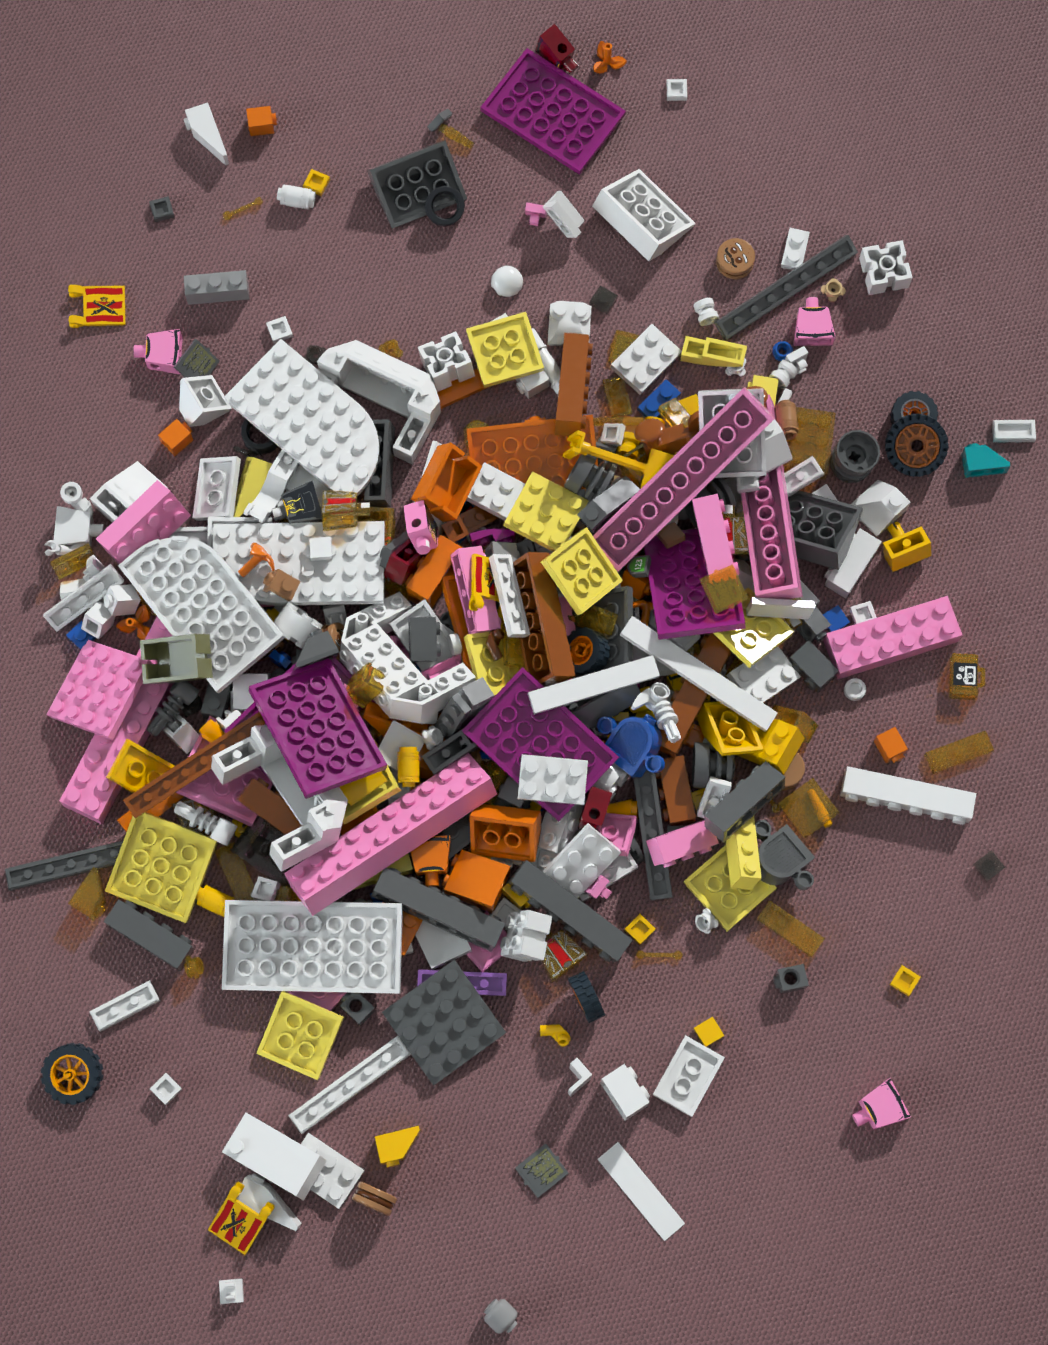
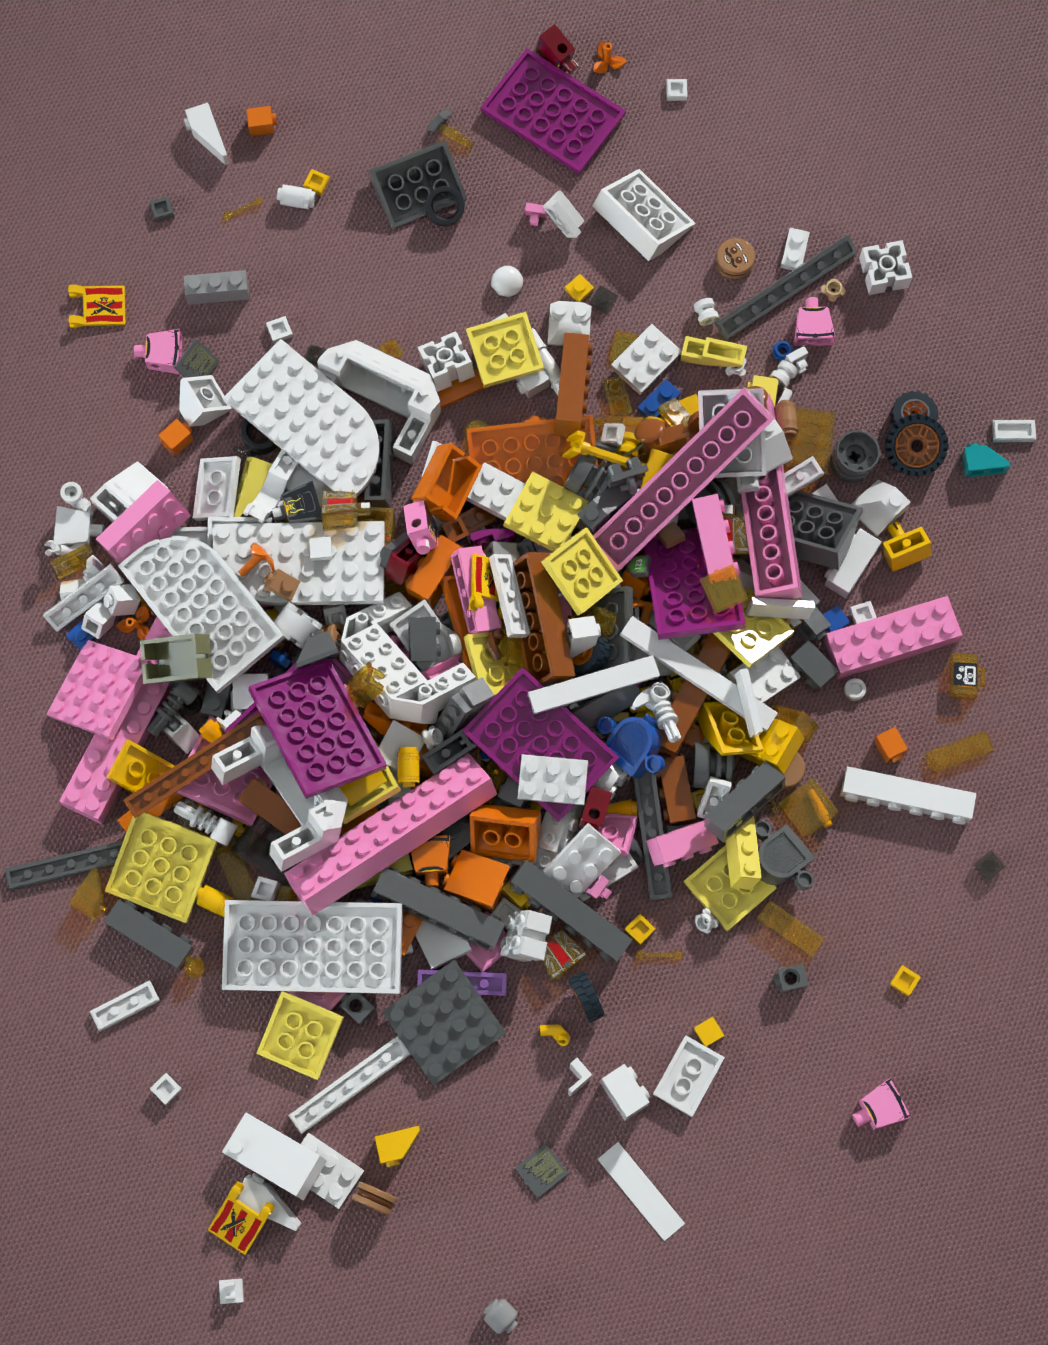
black wheel [41,1043,104,1105] -> none
none -> yellow plate [565,274,594,302]
none -> white slope [566,616,601,658]
none -> dark grey hips [607,456,648,495]
none -> white tile [735,668,763,738]

